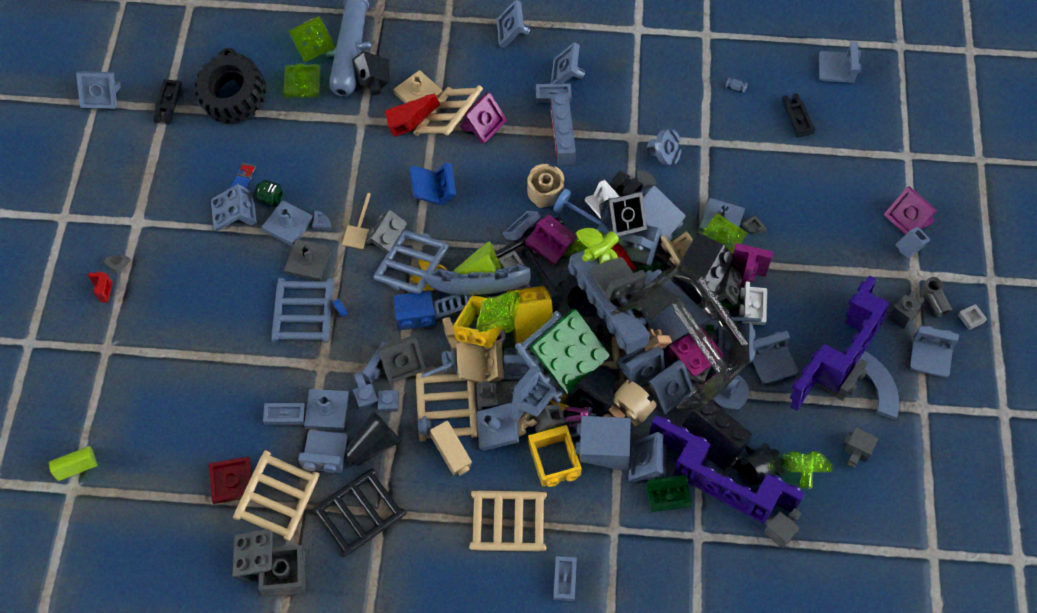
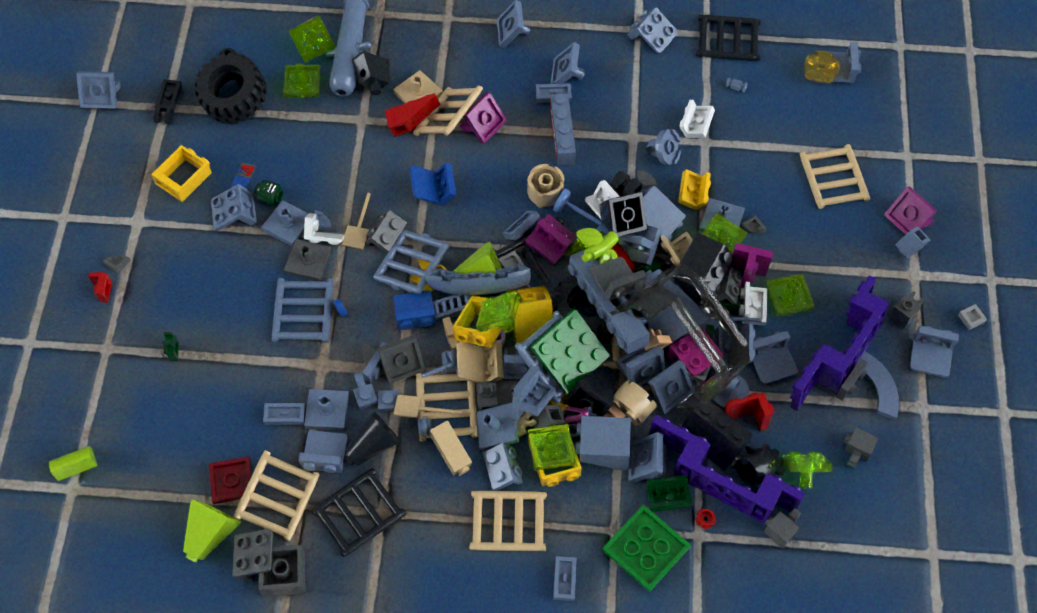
black hinge [782,93,815,138] -> none
dark grey piece [920,277,952,318] -> none
none -> yellow window [151,145,212,202]
none -> dark green plate [163,332,179,361]
none -> lime slope [183,499,241,563]
none -> white bracket [304,213,344,245]
none -> tan piece [393,395,463,418]
none -> sand blue bracket [483,443,523,491]
none -> clear neon green plate [528,424,575,471]
none -> green plate [602,504,691,593]
none -> sand blue bracket [627,7,678,54]
none -> yellow bracket [678,169,711,211]
none -> white bracket [680,100,715,138]
none -> red plate [695,509,716,529]
none -> black bar [696,14,761,61]
none -> red bracket [724,392,774,431]
none -> clear neon green plate [765,274,815,317]
none -> tan bar [799,144,870,209]
none -> clear yellow plate [803,51,840,84]

